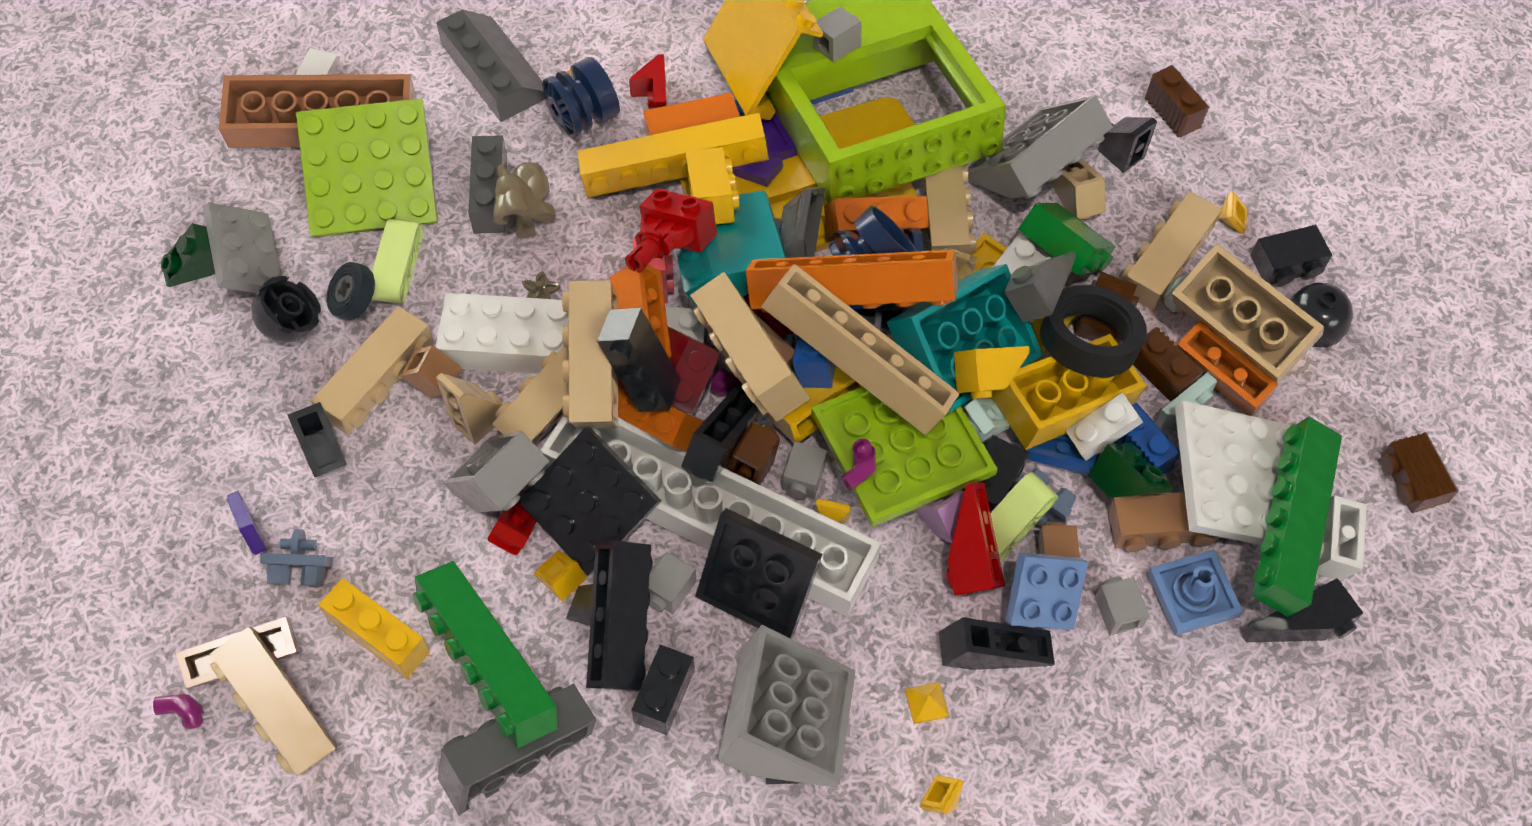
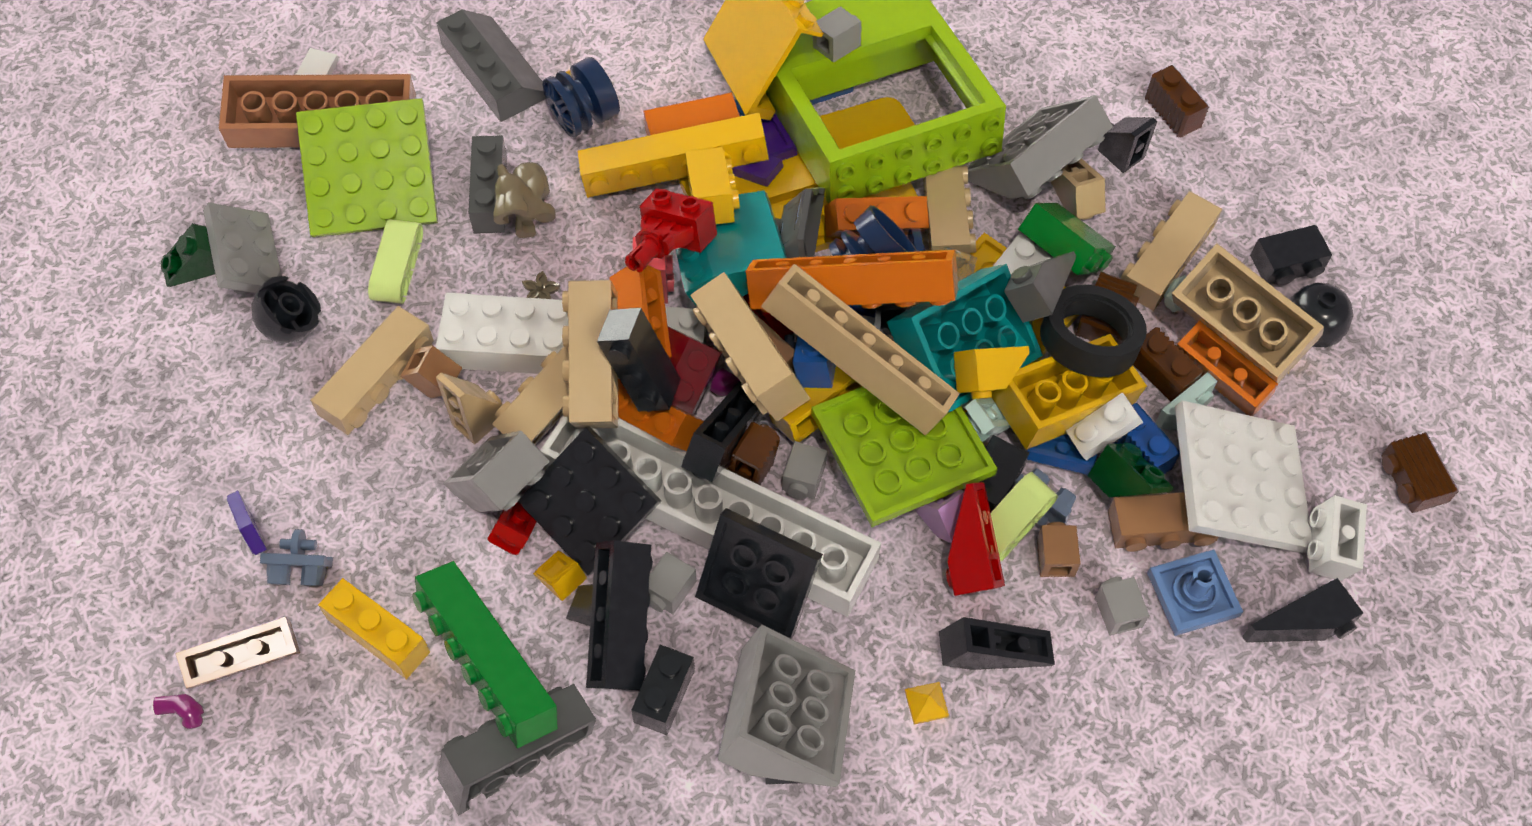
tan brick [210,627,338,776] -> none
black slope [287,402,347,478] -> none
black bush [326,262,375,321] -> none
red slope [629,54,667,109] -> none
yellow slope [815,498,851,524] -> none
magenta arm [841,439,876,491] -> none
yellow slope [919,775,964,815] -> none
medium blue plate [1005,553,1088,630] -> none
yellow slope [1218,192,1247,234] -> none
green brick [1252,416,1342,617] -> none

